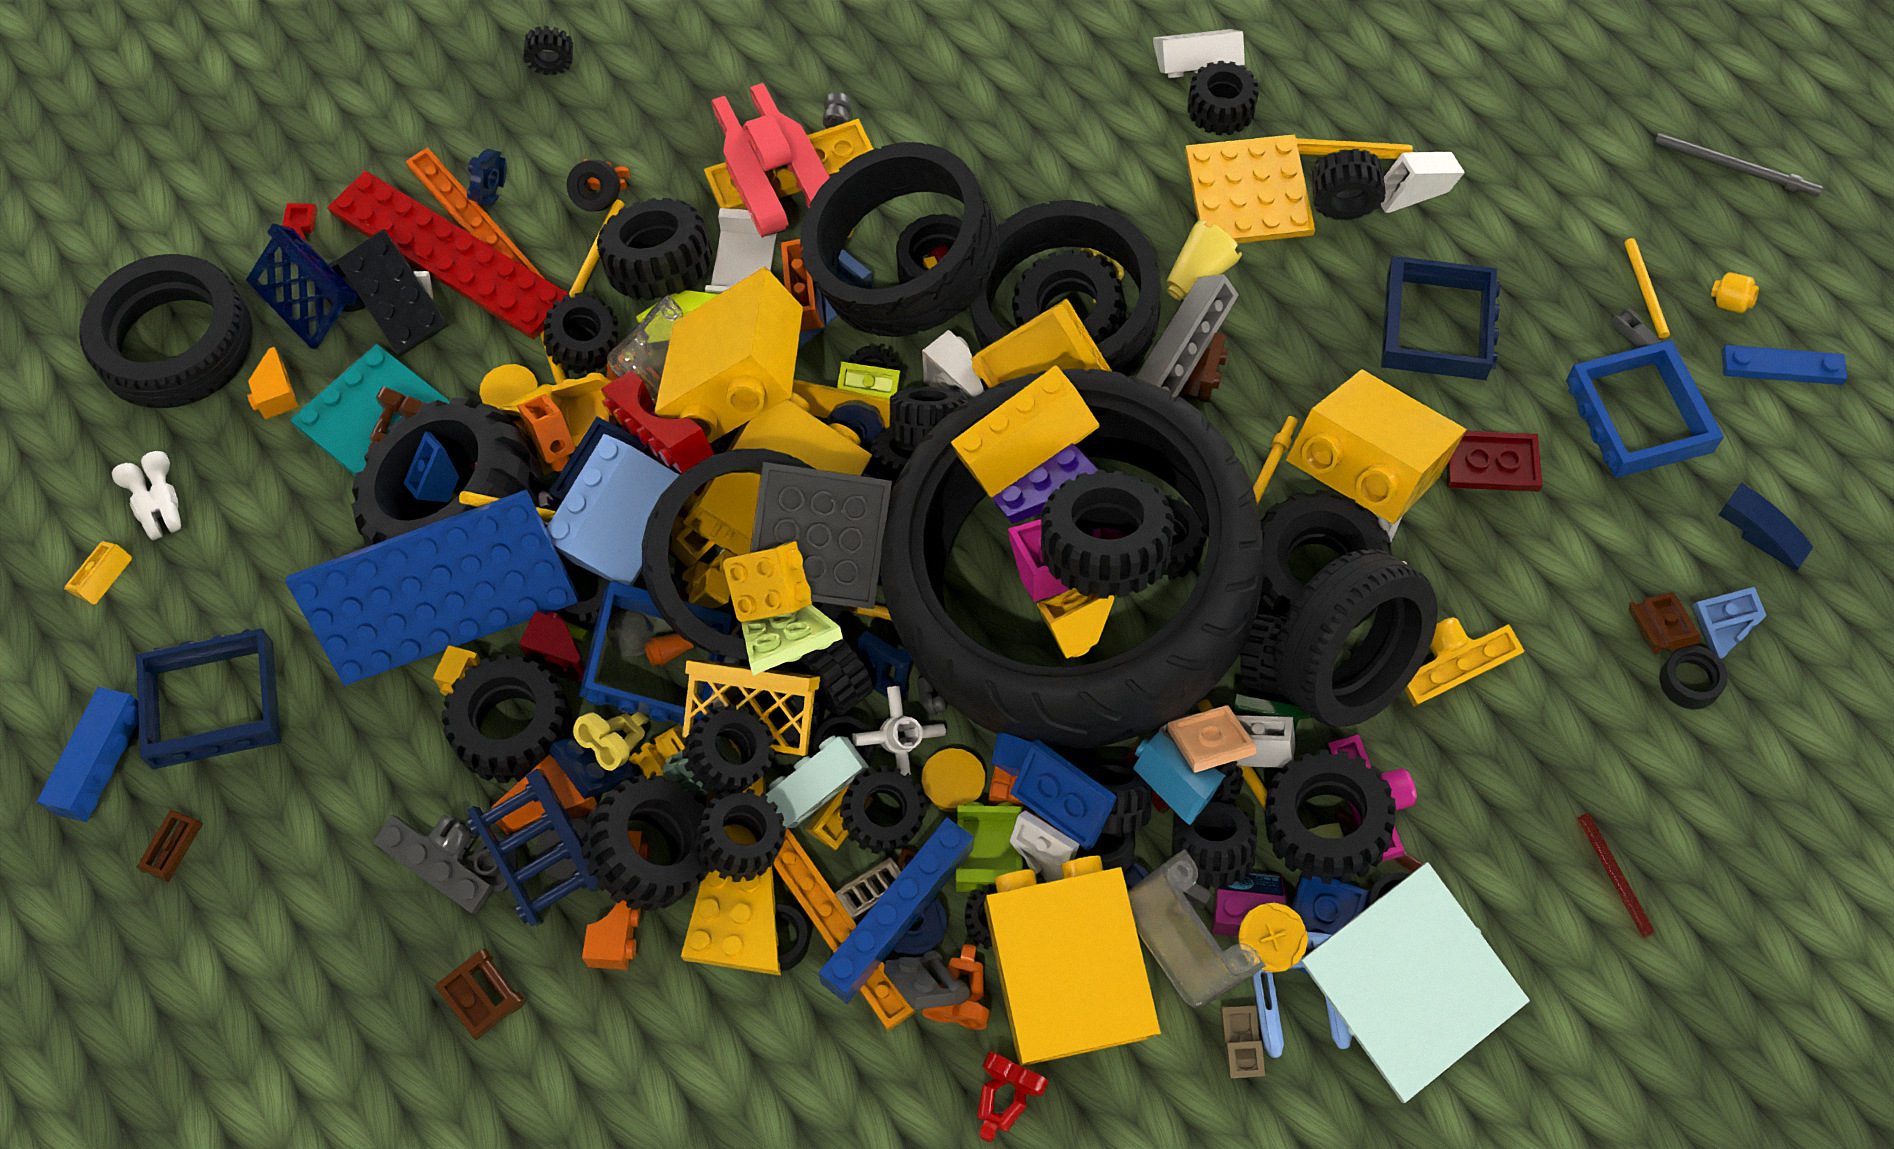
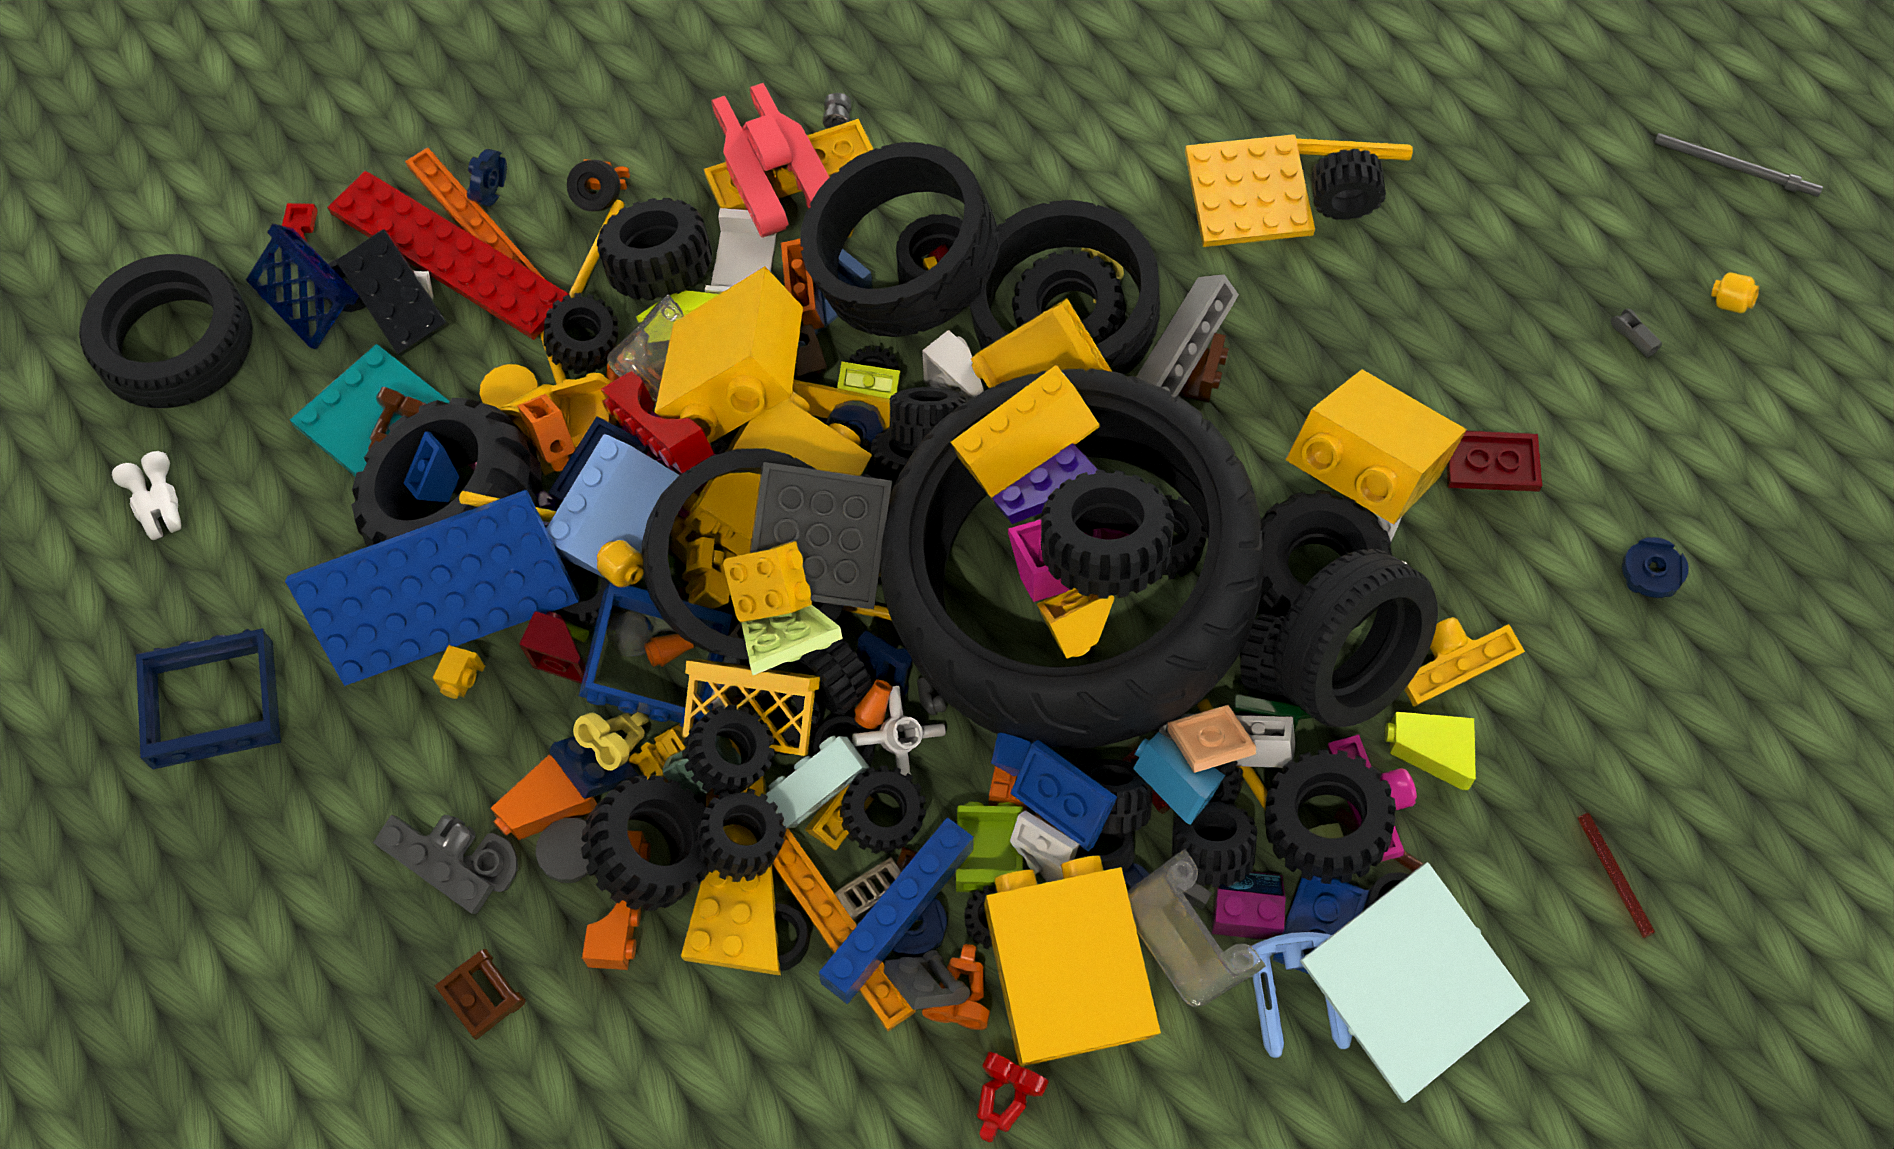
blue brick [37,687,139,822] -> none
yellow slope [64,541,132,605] -> none
reddish brown tile [136,810,203,882] -> none
light orange slope [247,347,299,419] -> none
black tyre [442,654,572,783] -> none
dark blue fence [466,769,599,926] -> none
black tyre [523,26,573,75] -> none
yellow tile [921,748,985,812] -> none
white slope [1153,29,1245,78] -> none
light yellow cone [1166,220,1242,301] -> none
black tyre [1187,61,1259,136] -> none
dark tan slope [1220,1005,1265,1079] -> none
yellow tile [1238,902,1308,973] -> none
yellow bar [1253,416,1298,506] -> none
white slope [1381,152,1465,213] -> none
dark blue window [1381,256,1501,380] -> none
blue window [1566,340,1724,478] -> none
yellow bar [1624,238,1670,339] -> none
reddish brown plate [1629,592,1700,655] -> none
black tyre [1659,645,1728,710] -> none
medium blue wing [1692,587,1766,659] -> none
dark blue slope [1719,482,1813,571] -> none
blue plate [1721,345,1847,385] -> none
none -> yellow head [597,540,644,588]
none -> yellow tile [685,536,724,575]
none -> dark brown torso [794,319,827,382]
none -> orange cone [854,680,892,730]
none -> neon yellow slope [1385,712,1476,790]
none -> dark blue plate [1622,537,1689,598]

